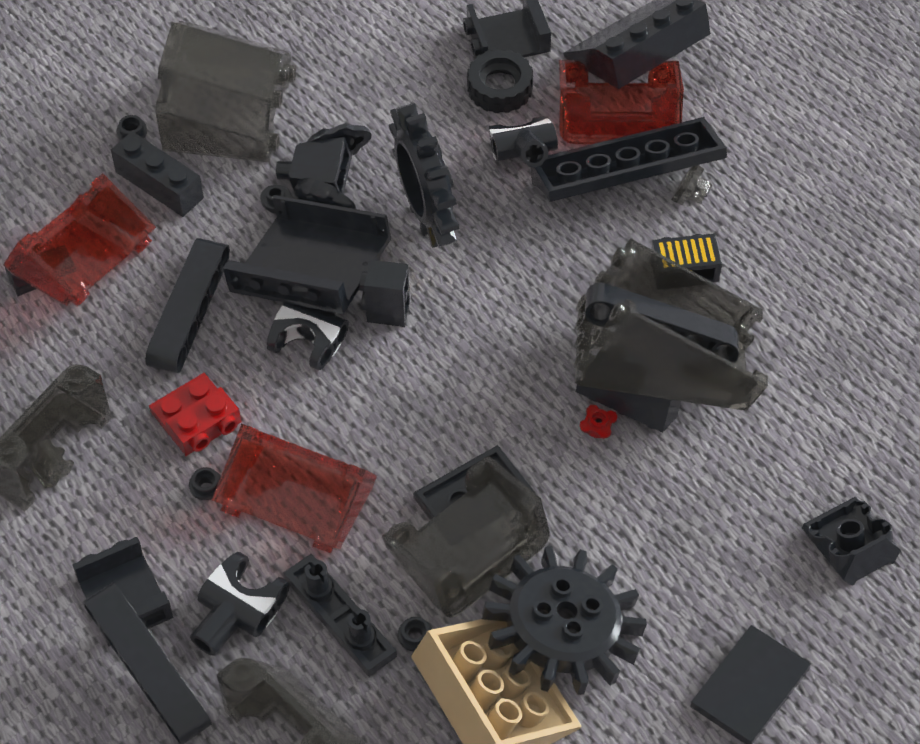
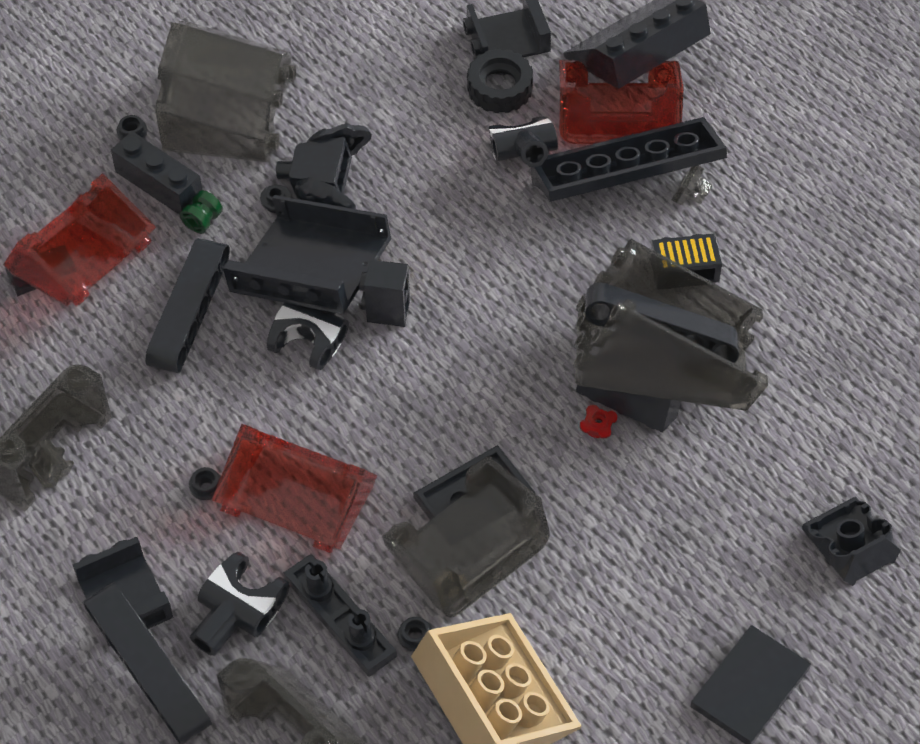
red plate [149,373,241,456] -> none
black gear [389,103,459,248] -> none
black gear [482,546,647,695] -> none
none -> dark green wheel [179,190,223,234]

